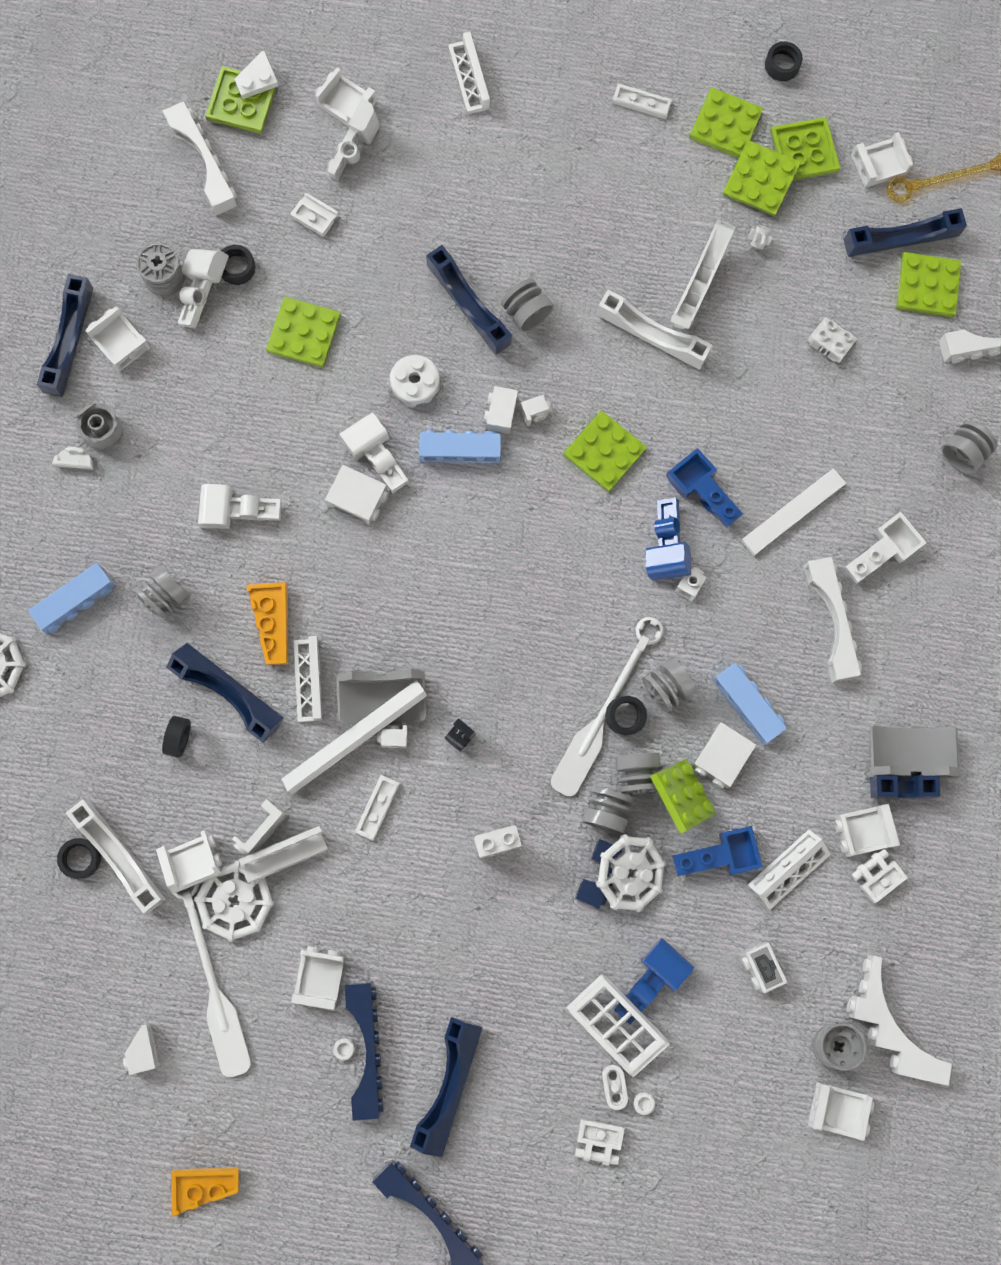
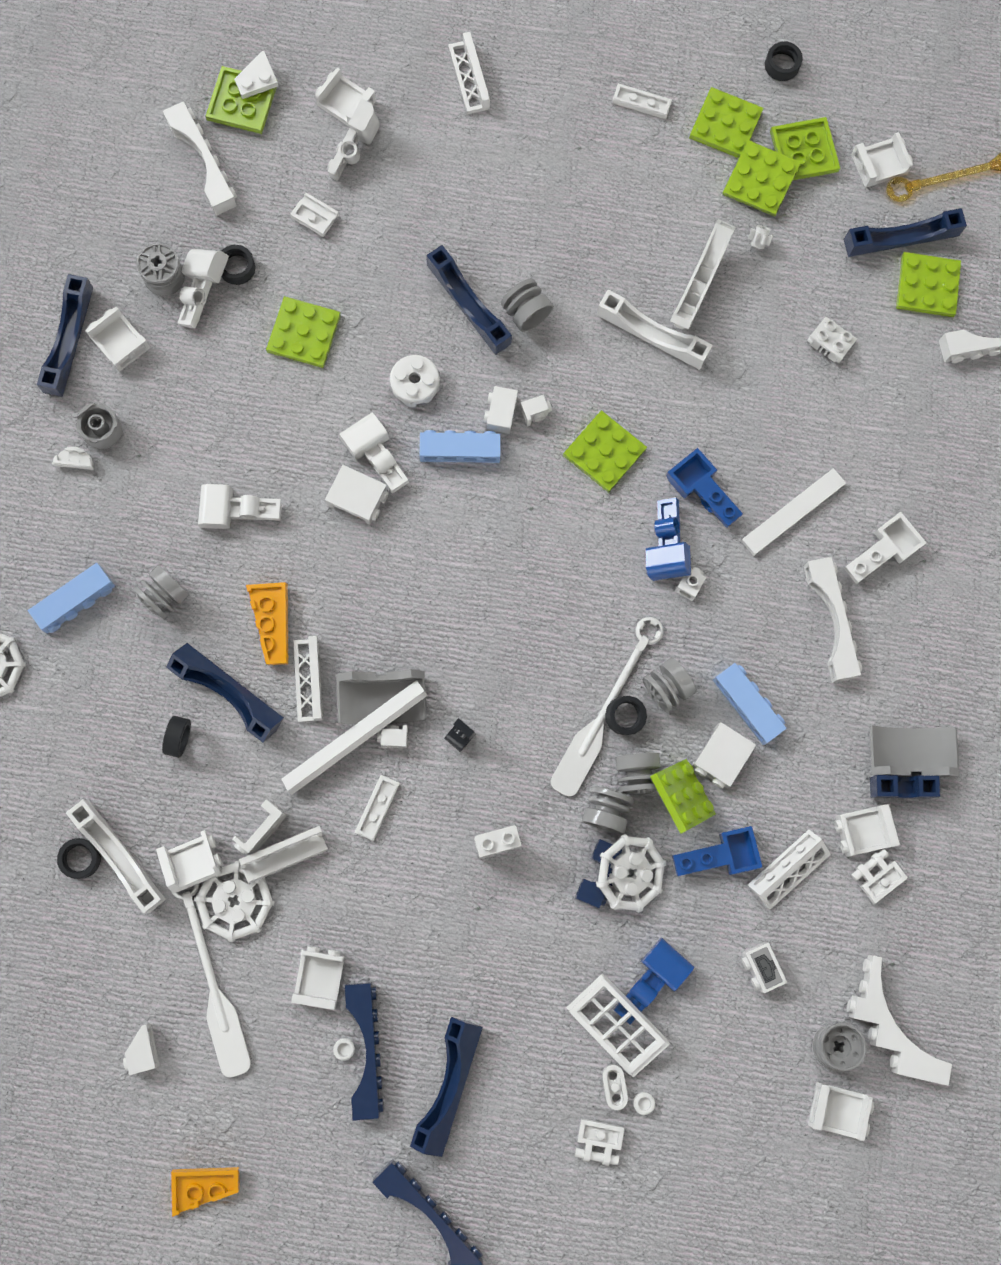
light grey wheel [941,421,997,475] -> none

